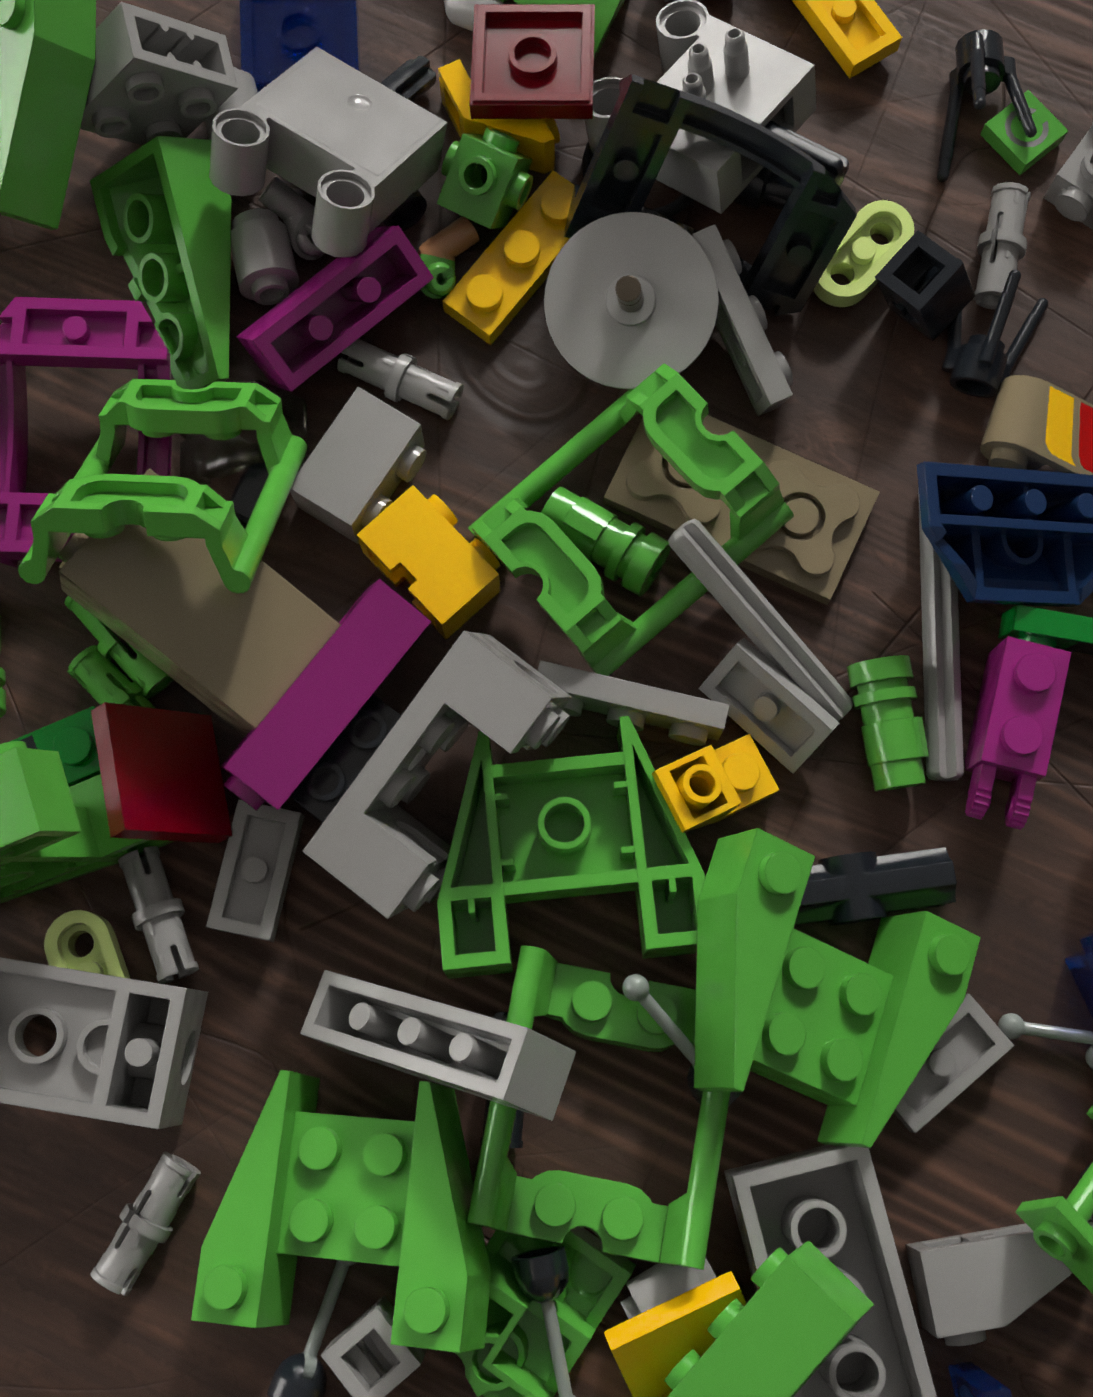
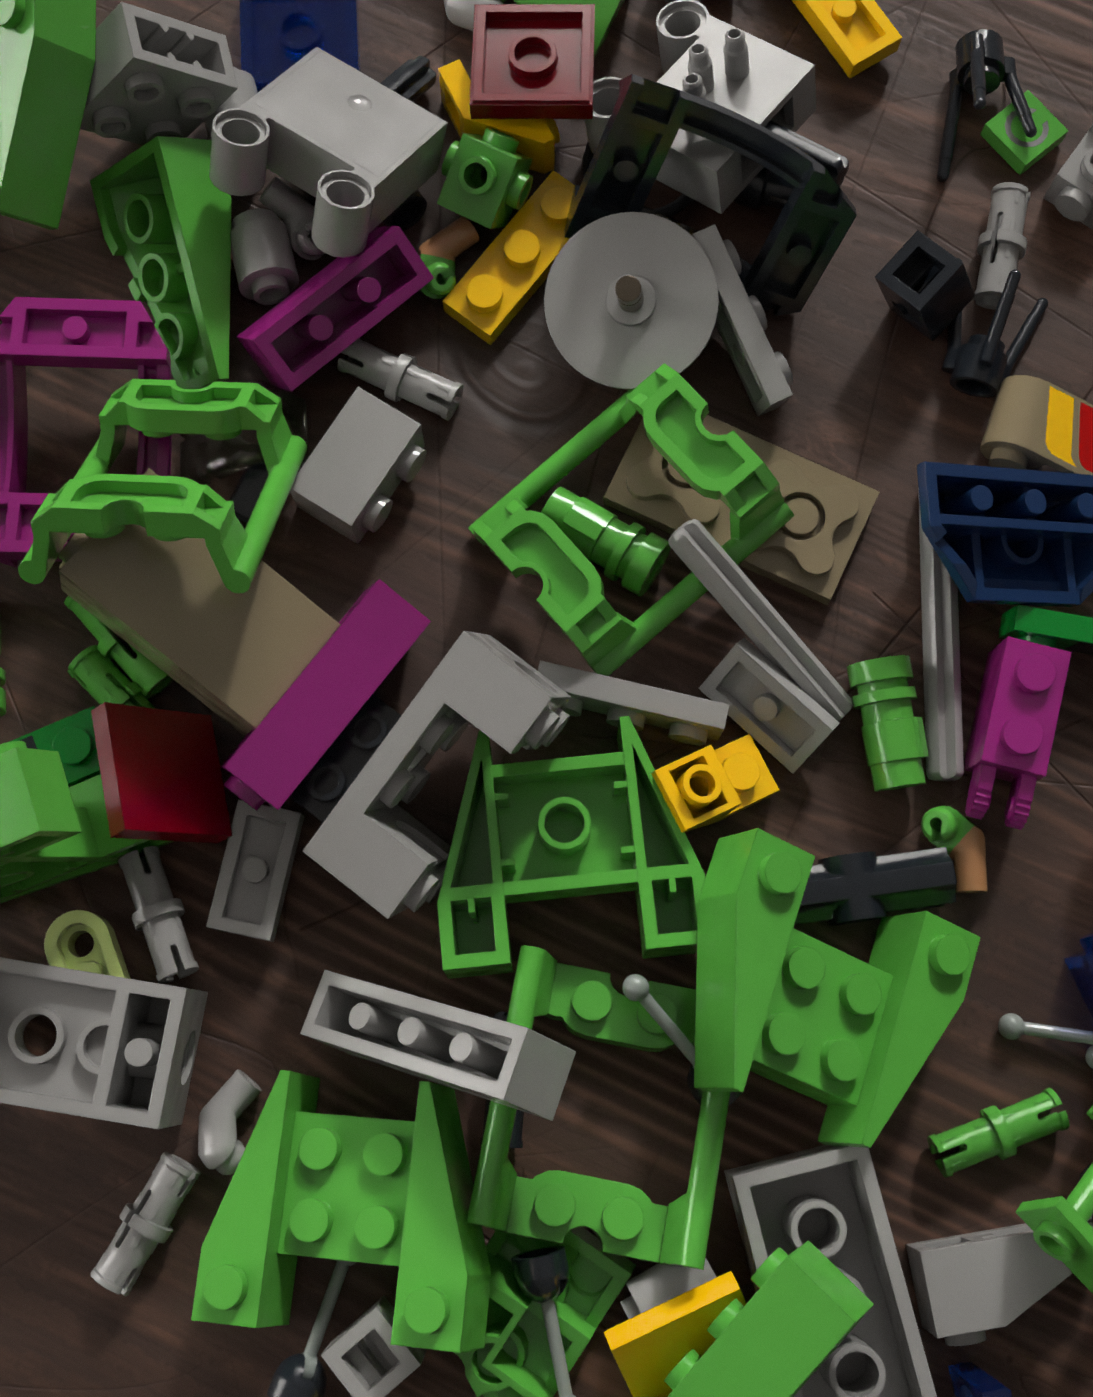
yellow brick [356,485,501,640] -> none
yellowish green plate [813,200,914,307] -> none
light grey plate [894,994,1014,1133] -> none
none -> light grey arm [198,1069,262,1175]
none -> arm [921,805,988,893]
none -> bright green pin [927,1088,1070,1178]

